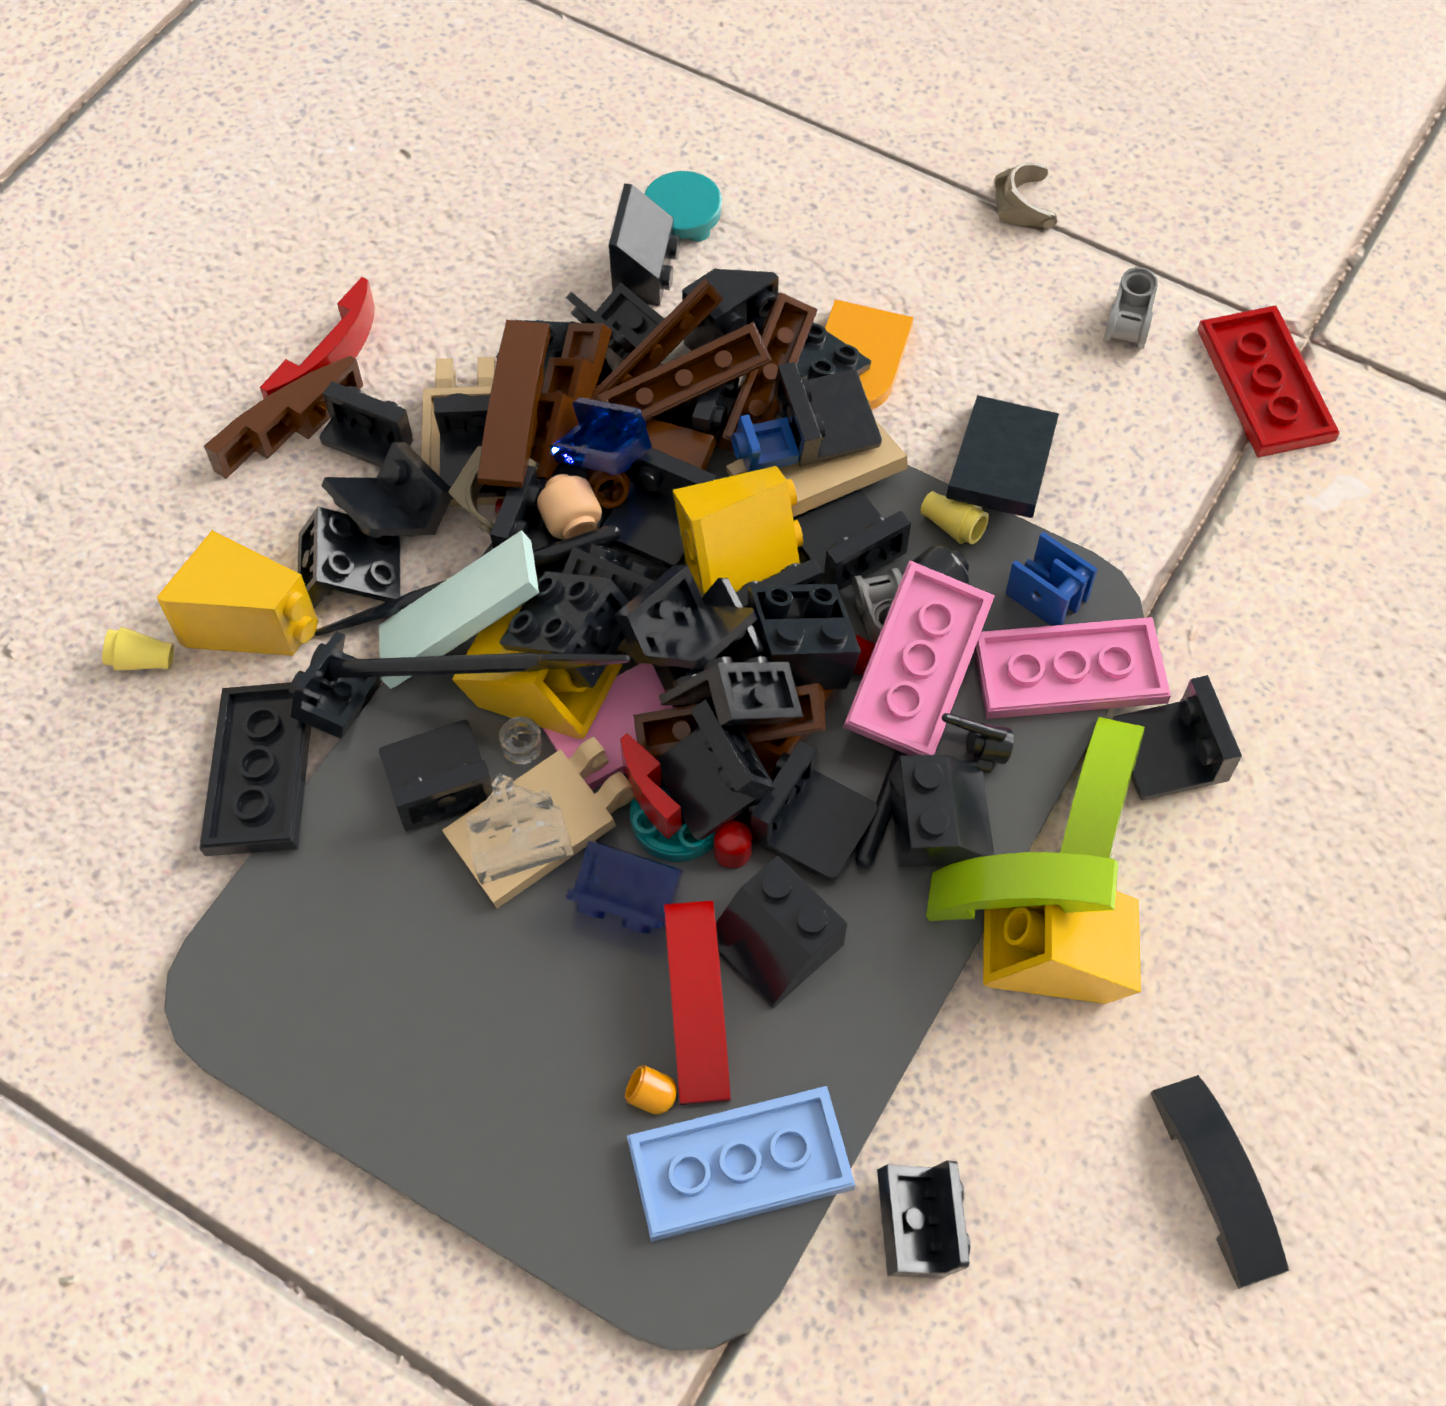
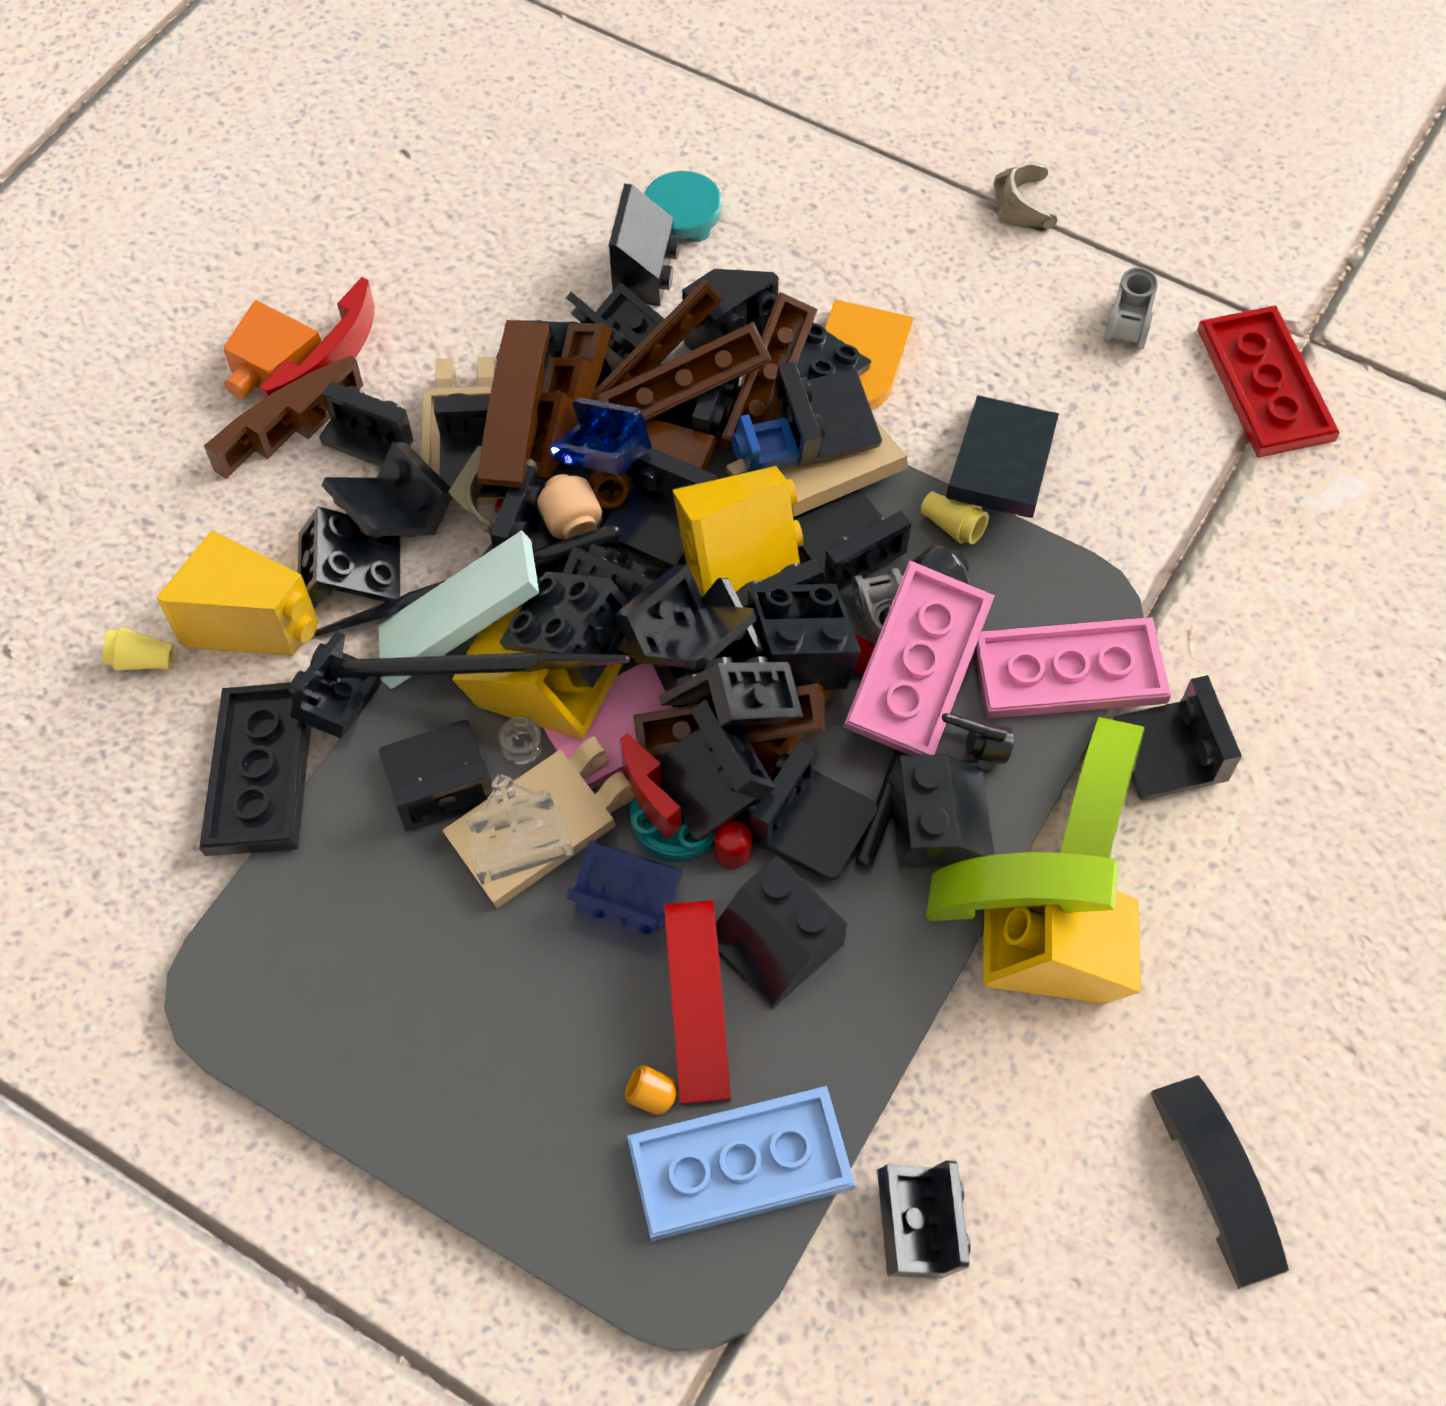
blue piece [1005,532,1098,626] -> none
none -> orange torso [224,300,321,400]

